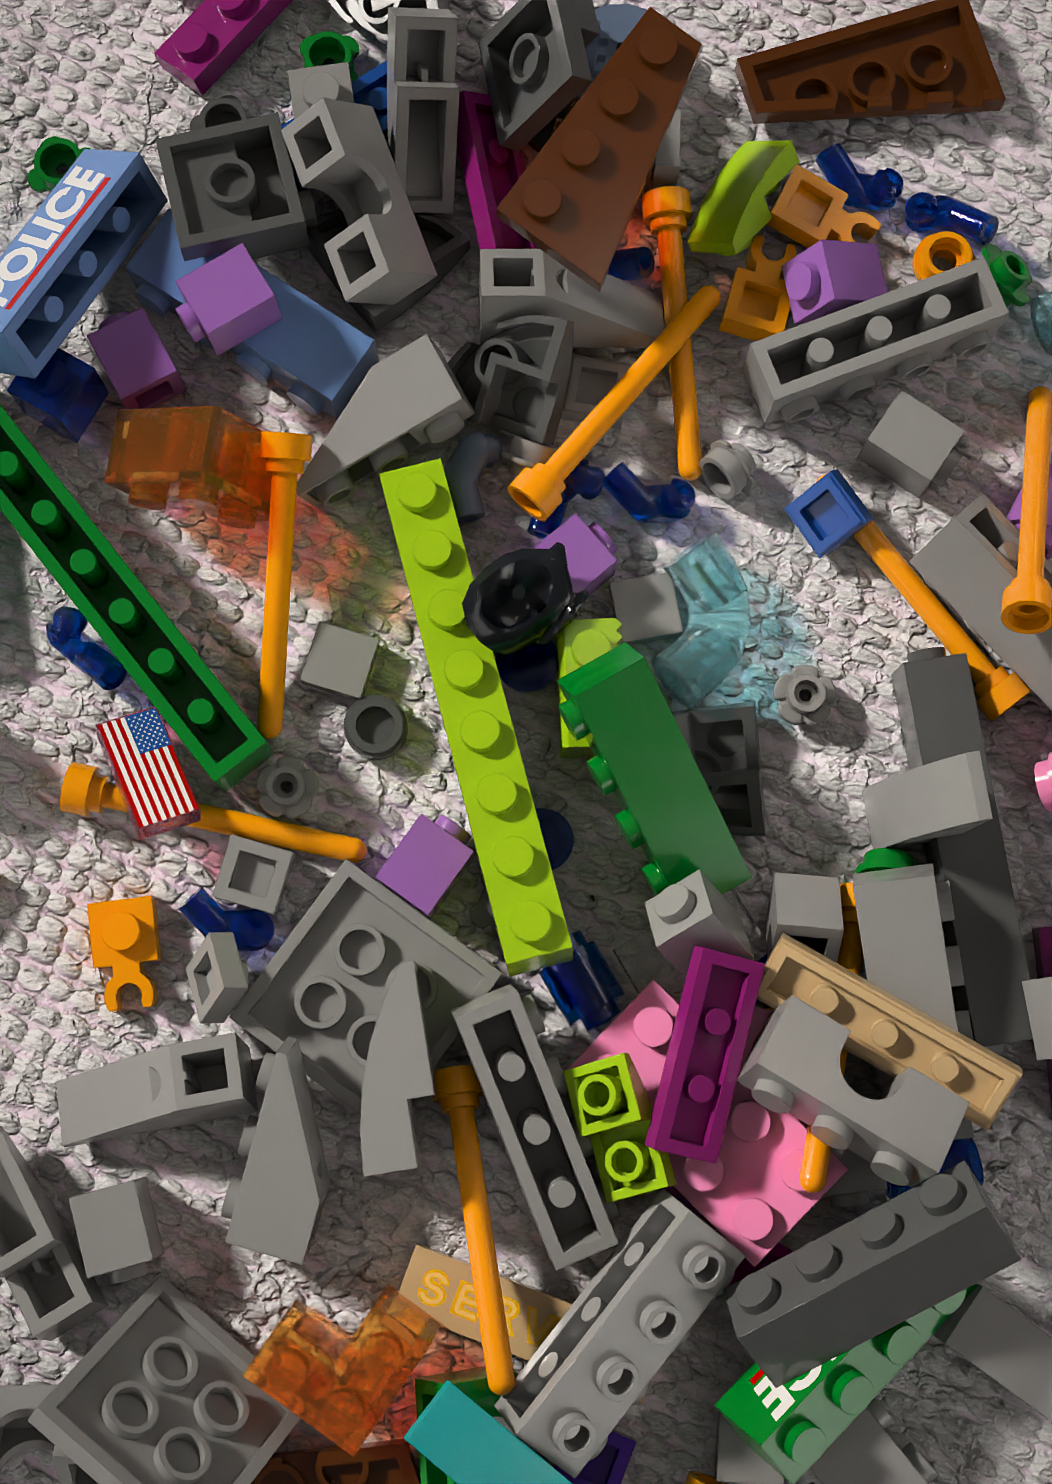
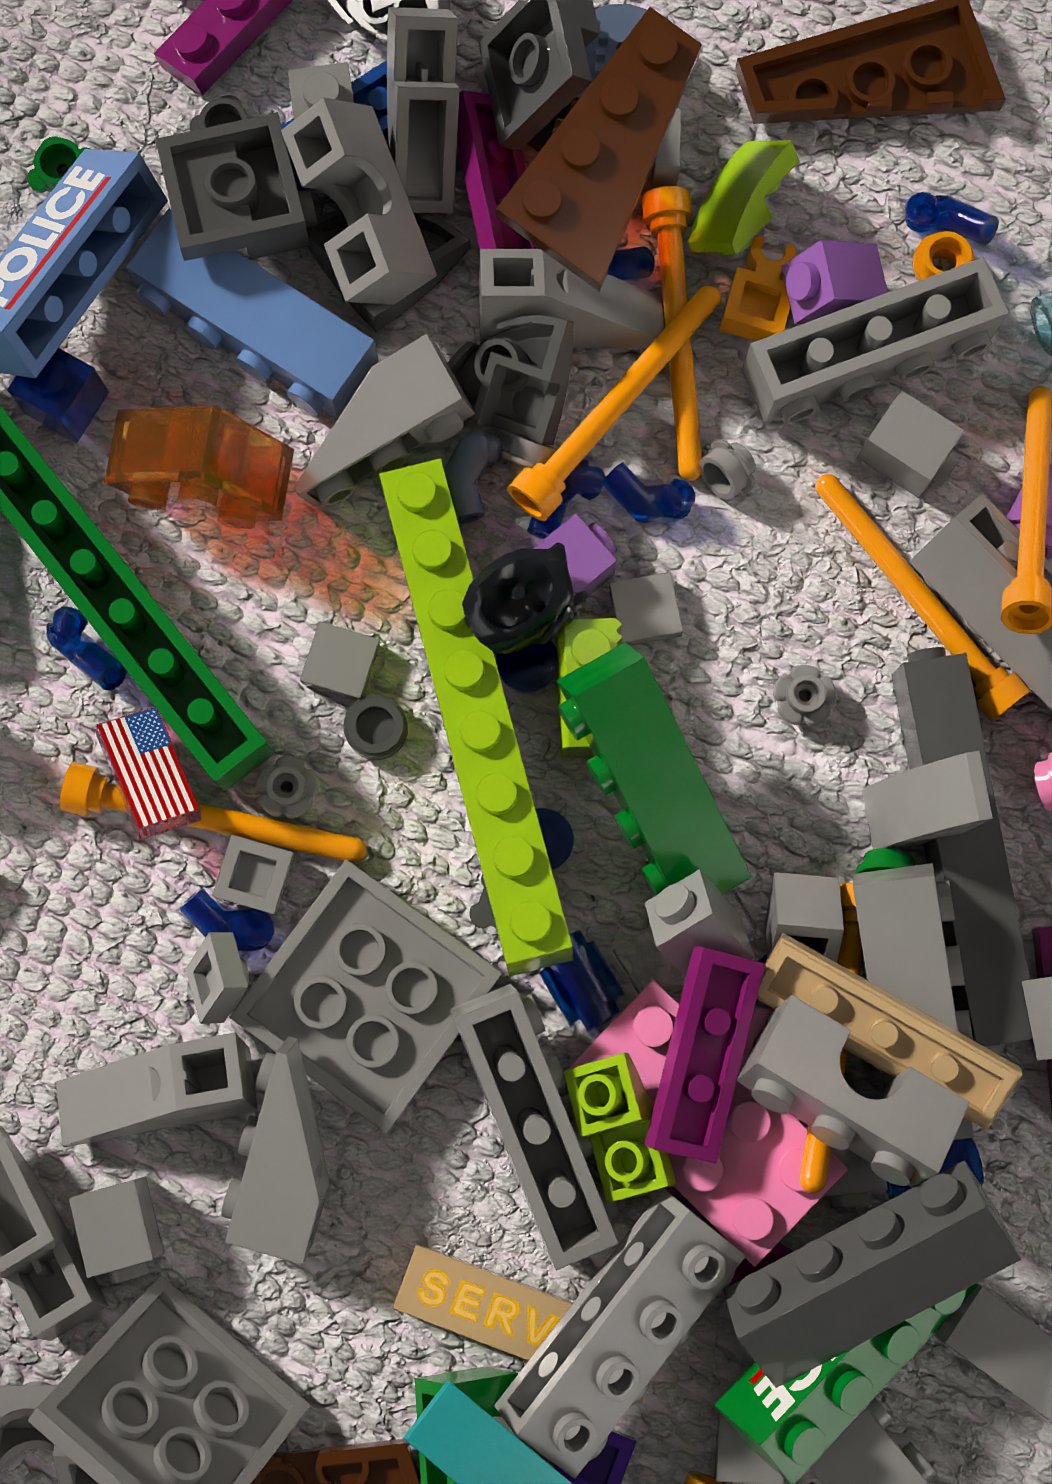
medium lavender brick [87,307,187,419] -> none
light orange plate [87,896,162,1012] -> none
medium lavender brick [175,243,282,356] -> none
clear orange brick [243,1284,441,1457] -> none
light orange piece [257,431,313,739] -> none
green plate [300,31,359,82] -> none
light grey slope [360,960,436,1177] -> none
medium lavender brick [375,814,475,919] -> none
light orange piece [432,1065,515,1396] -> none
light grey tile [561,354,632,429] -> none
clear light blue cylinder [653,531,751,708] -> none
dark grey brick [672,701,766,836] -> none
light orange plate [766,164,881,248] -> none
blue tile [784,469,874,559] -> none
clear blue arm [815,143,904,212] -> none
green plate [982,244,1032,307] -> none

